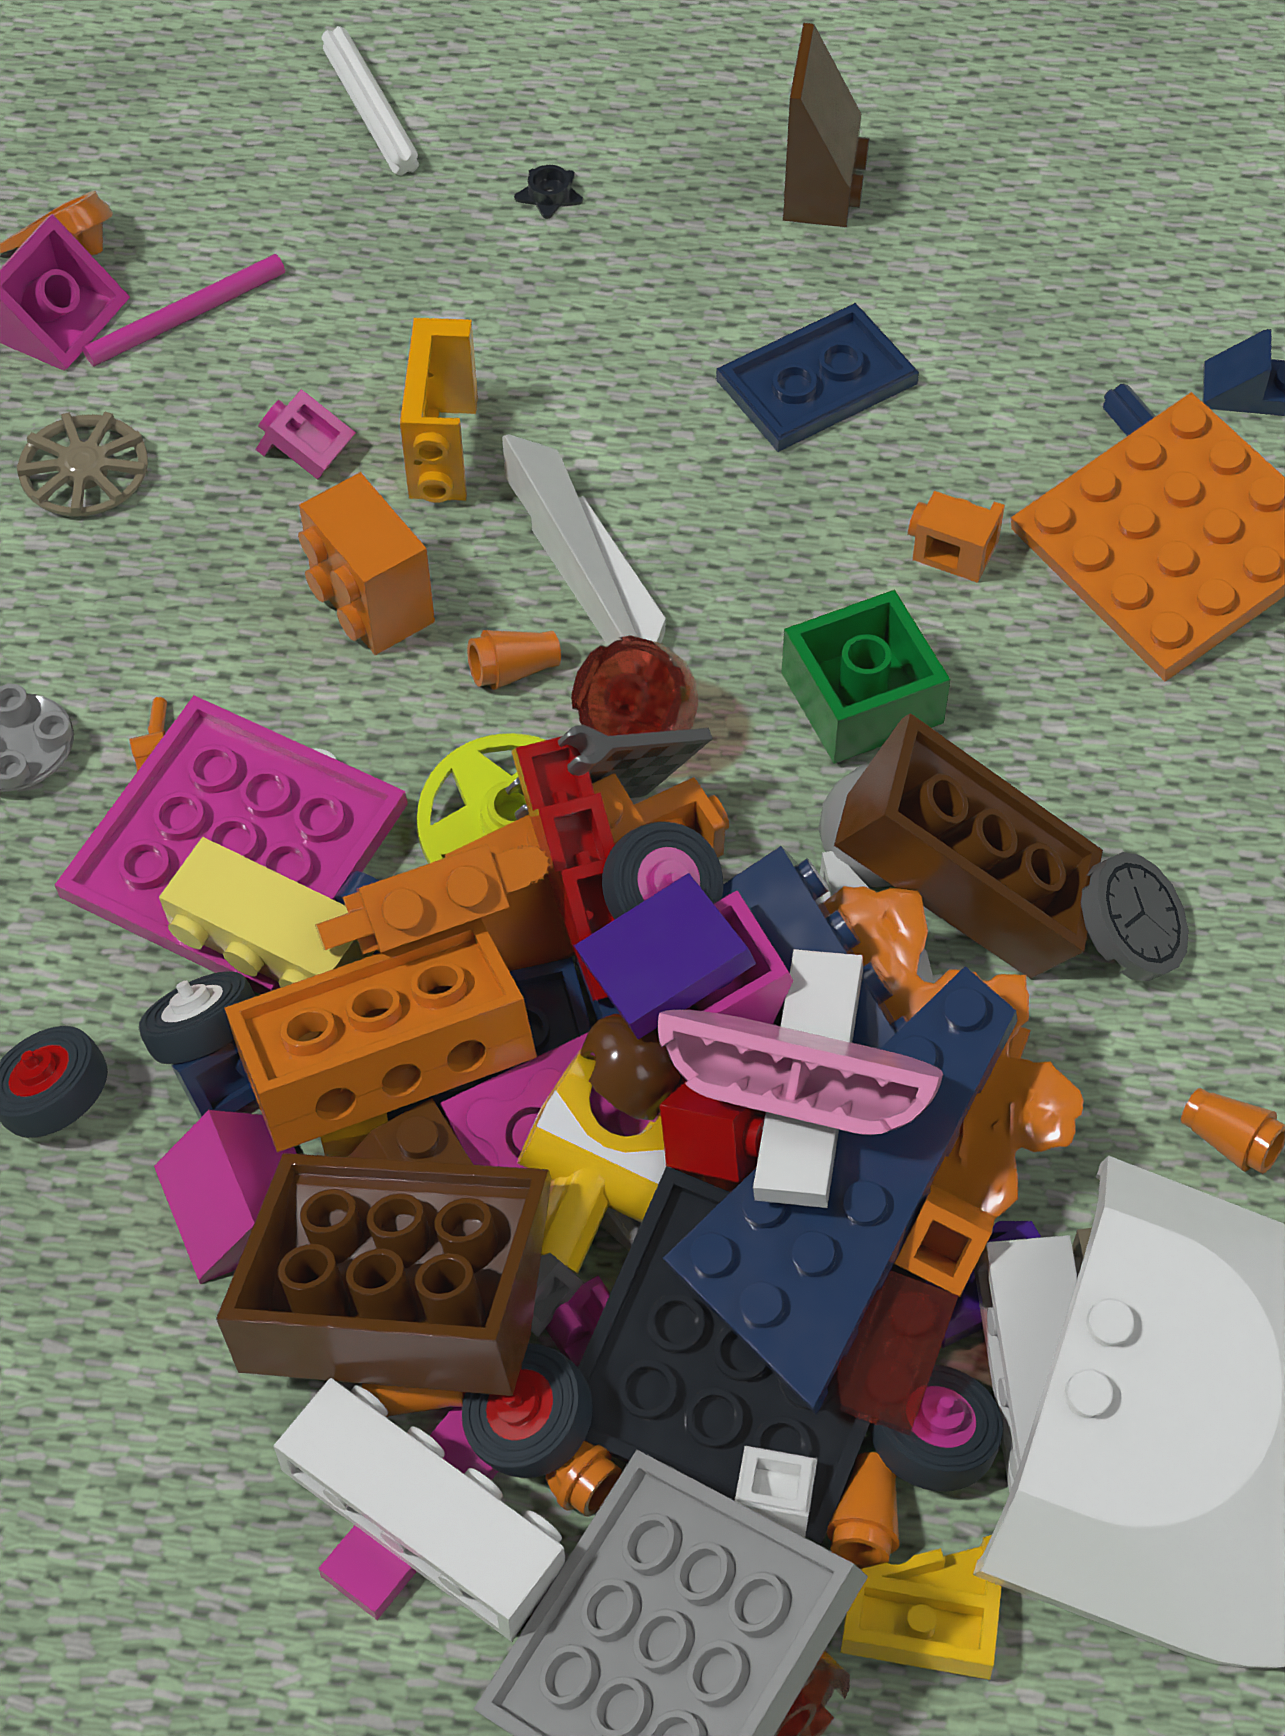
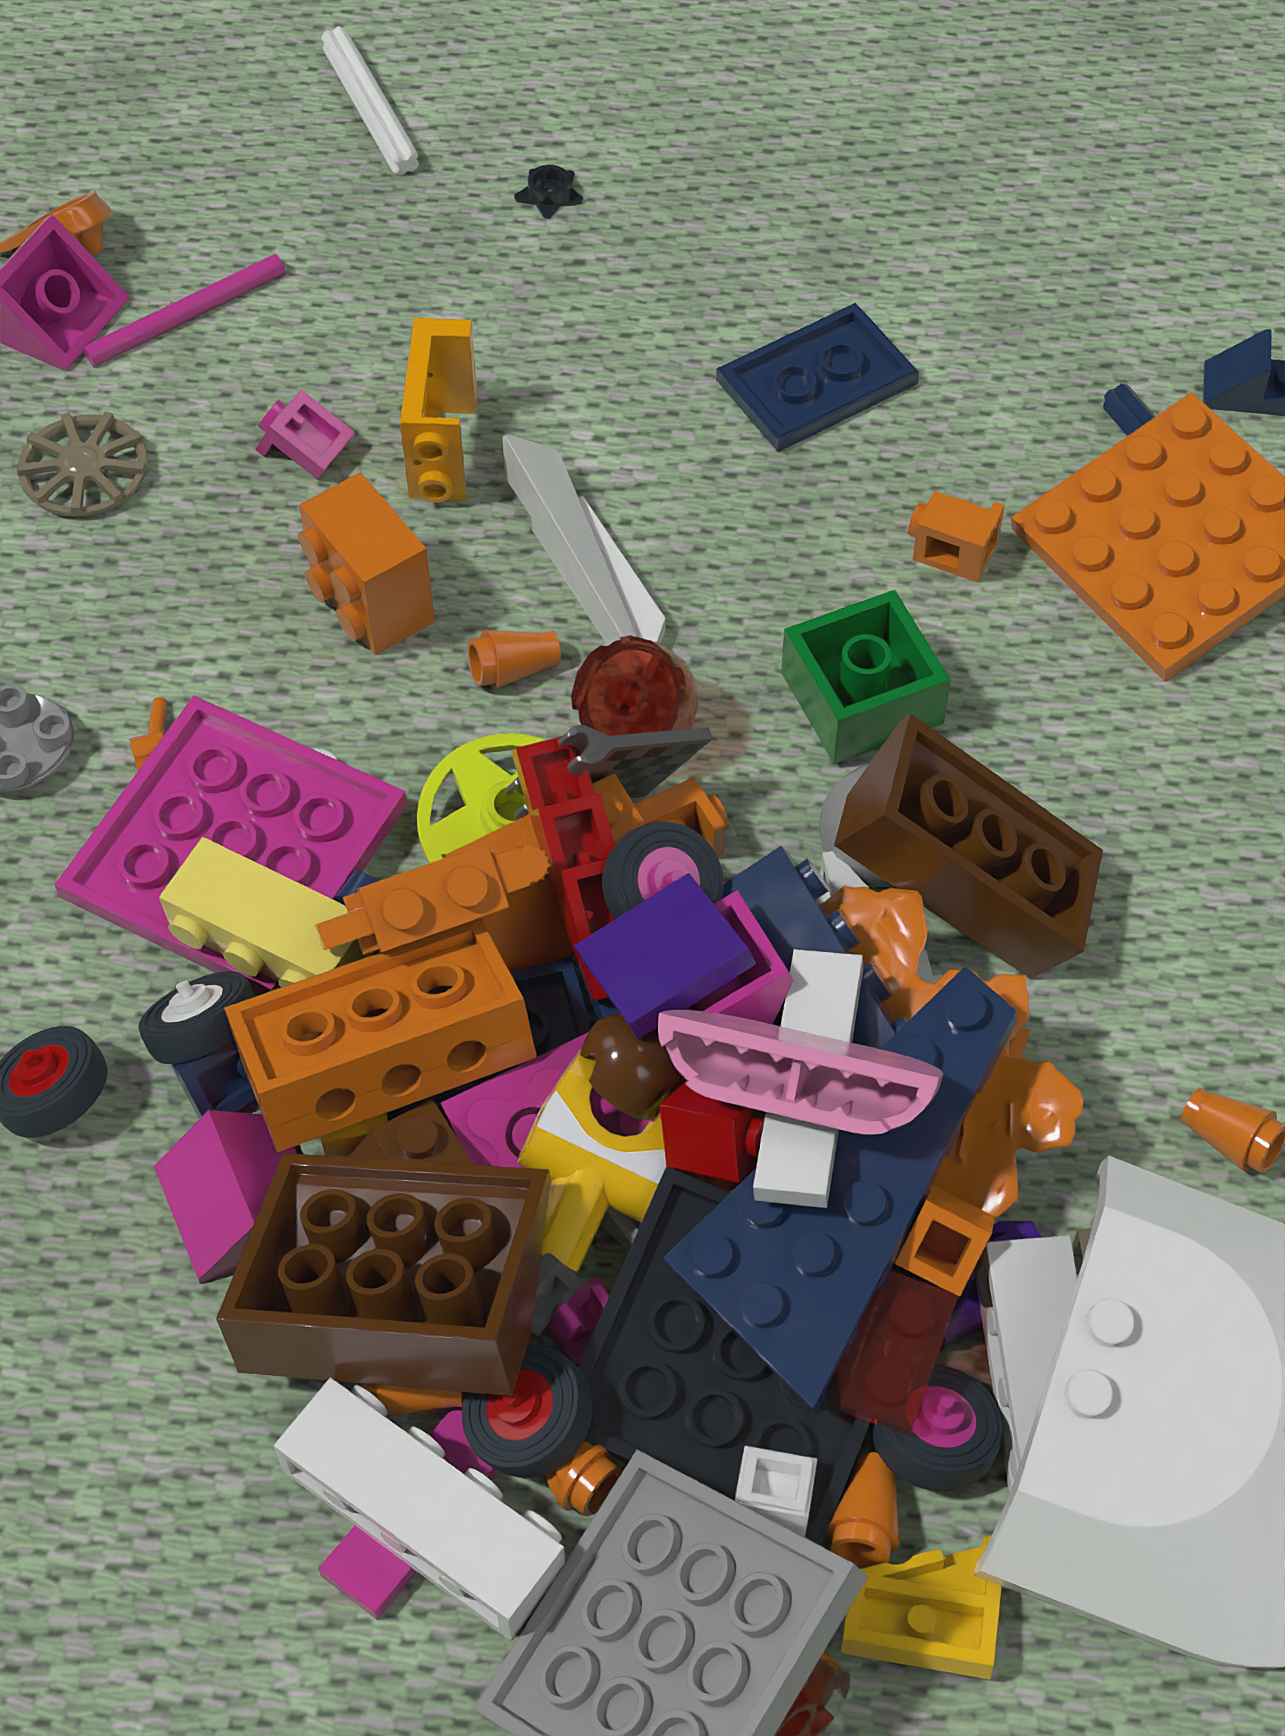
reddish brown slope [783,23,870,228] -> none
dark grey tile [1081,852,1189,981] -> none

